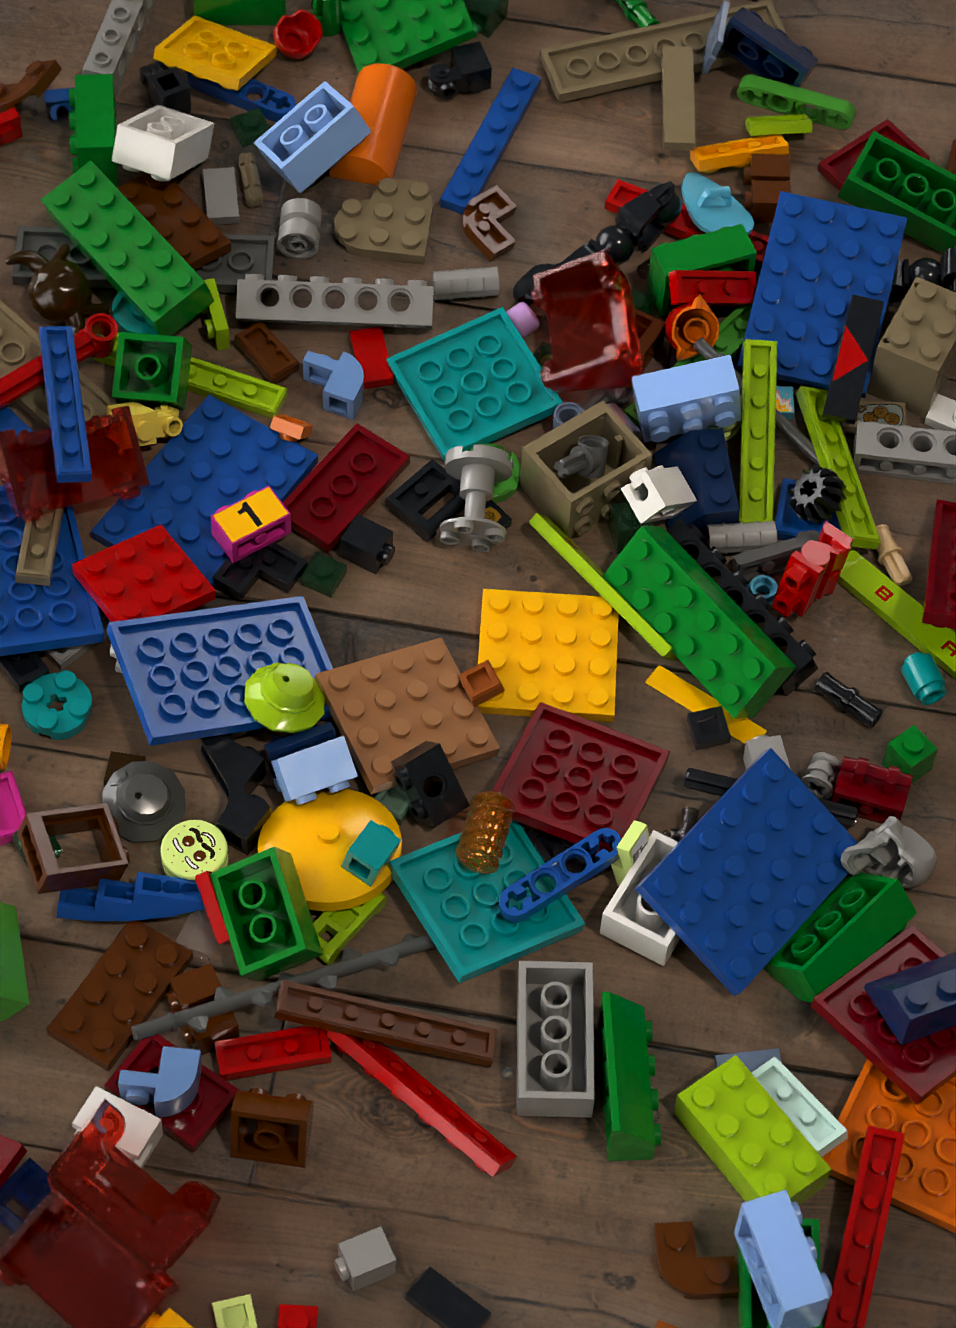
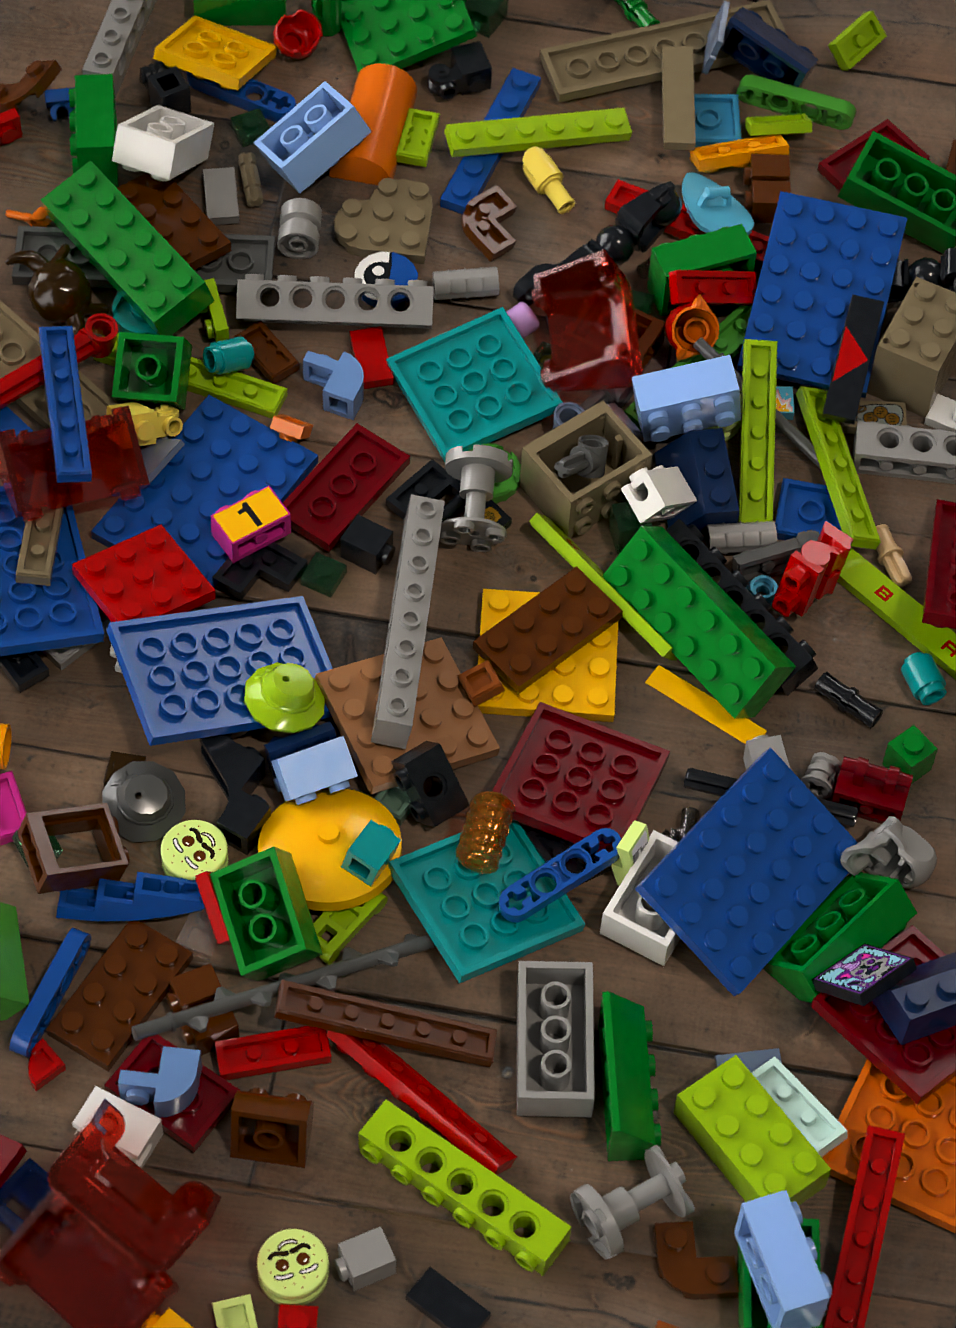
teal plate [21,670,93,740] -> none
black plate [687,706,731,750] -> none
black gear [788,465,847,525] -> none
none -> orange hand [6,206,52,227]
none -> blue beam [10,928,91,1058]
none -> red tile [28,1038,66,1091]
none -> sand blue piece [113,436,185,486]
none -> teal brick [203,337,254,375]
none -> yellowish green head [257,1229,329,1305]
none -> tile [355,252,418,308]
none -> lime brick [358,1099,572,1276]
none -> light grey brick [371,494,445,749]
none -> lime plate [396,108,440,167]
none -> lime plate [444,108,632,157]
none -> reddish brown plate [473,566,623,694]
none -> light yellow arm [523,147,575,214]
none -> light grey piece [570,1145,695,1259]
none -> dark azure tile [694,94,741,147]
none -> tile [812,943,917,1006]
none -> lime plate [828,11,887,71]

